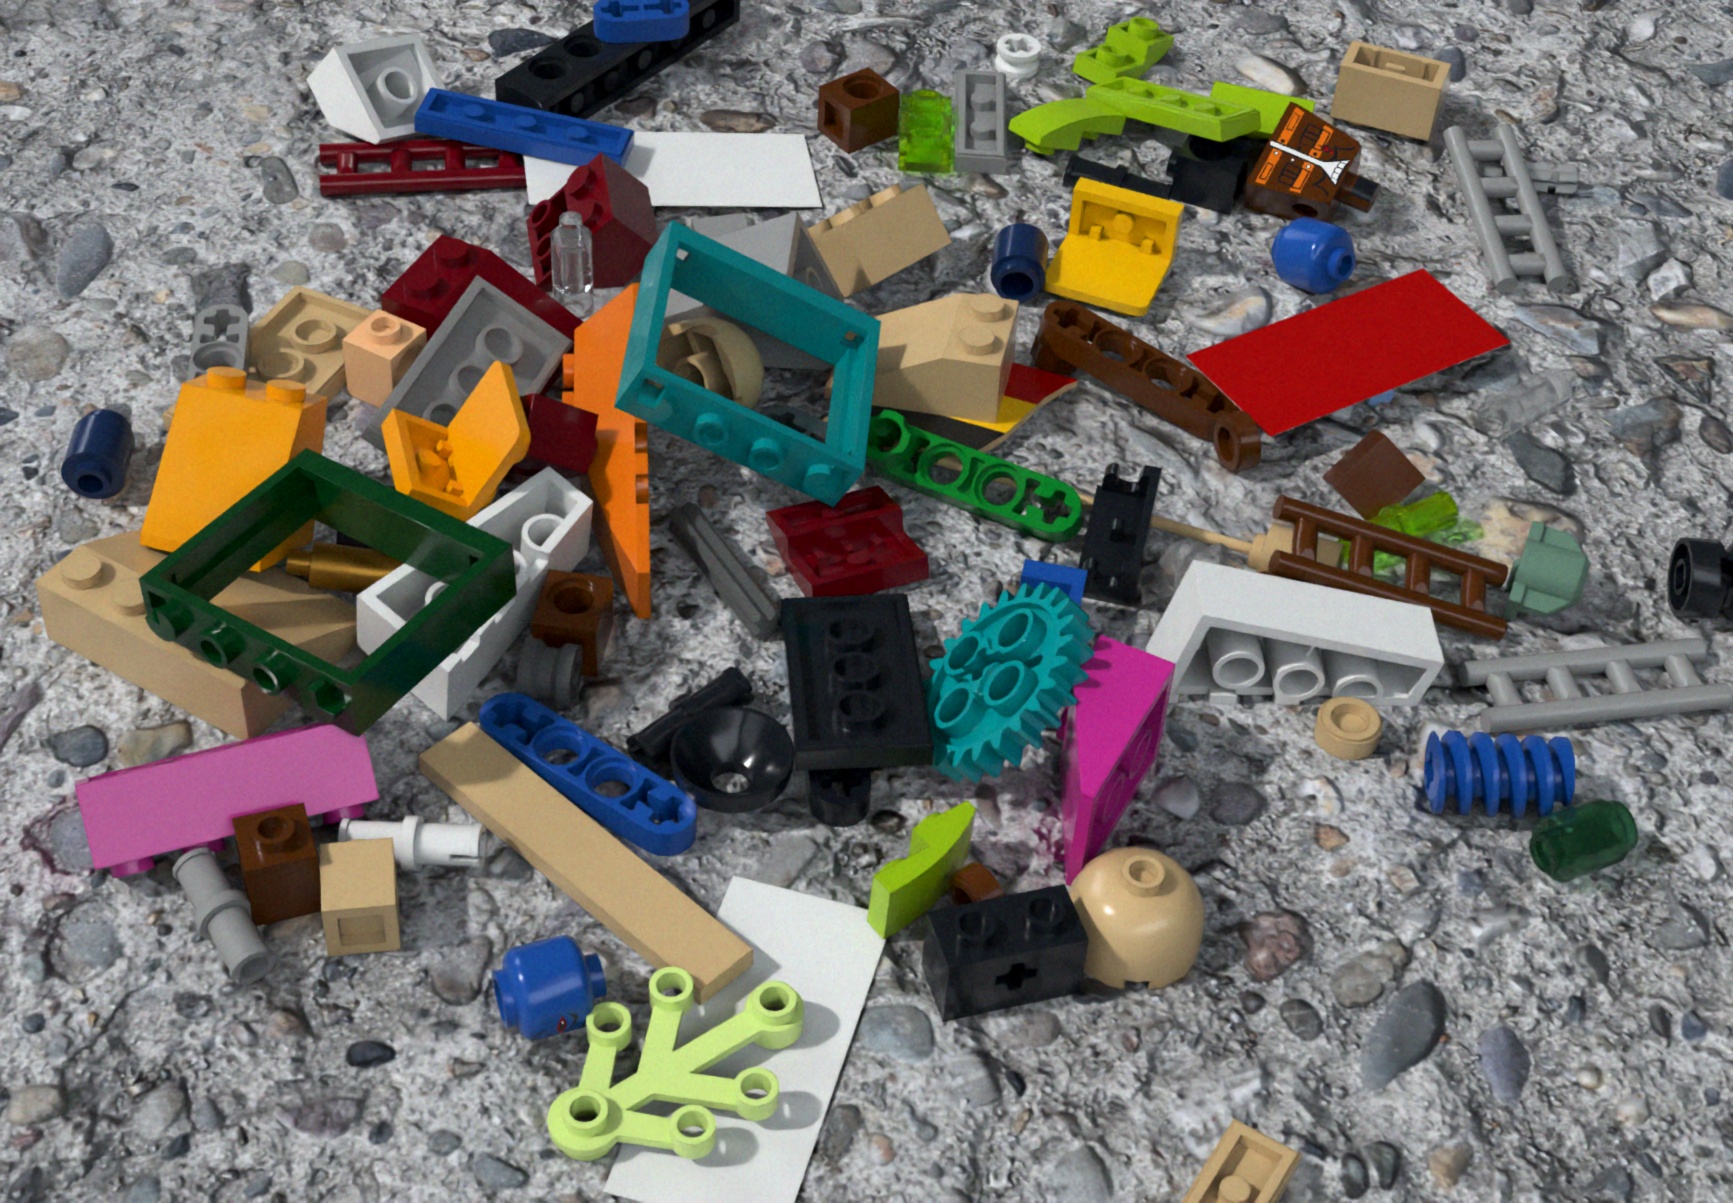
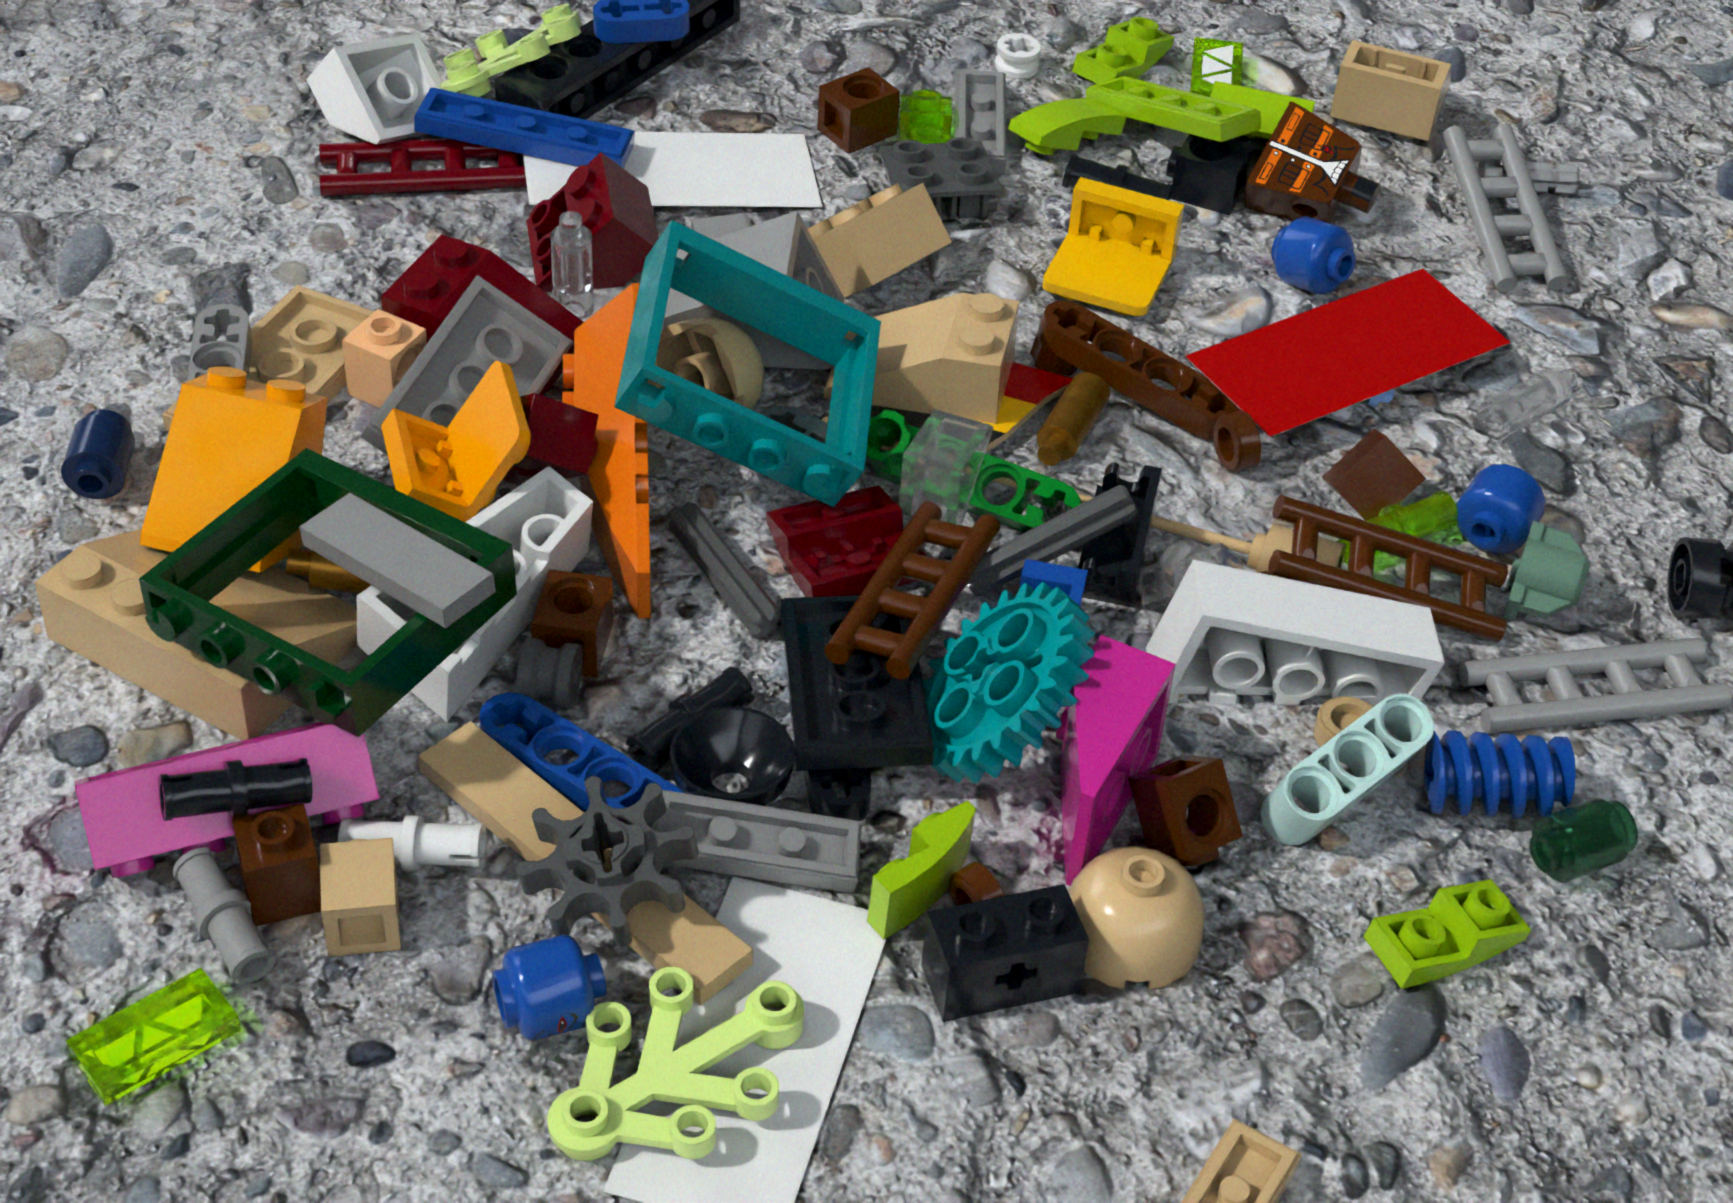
dark blue brick [990,223,1049,303] -> none
none -> clear neon green tile [65,968,241,1106]
none -> black pin [158,758,313,821]
none -> light grey tile [299,493,496,628]
none -> yellowish green plant [440,4,583,97]
none -> dark grey gear [516,776,699,947]
none -> light grey tile [651,790,862,894]
none -> reddish brown bar [824,501,1000,680]
none -> dark grey hinge [878,137,1002,219]
none -> clear slope [899,409,993,528]
none -> dark grey axle [967,485,1138,596]
none -> pearl gold cylinder [1037,372,1110,466]
none -> reddish brown brick [1128,755,1243,866]
none -> clear neon green tile [1189,37,1243,97]
none -> light aqua beam [1260,694,1434,845]
none -> lime slope [1363,879,1531,989]
none -> blue head [1455,464,1546,554]

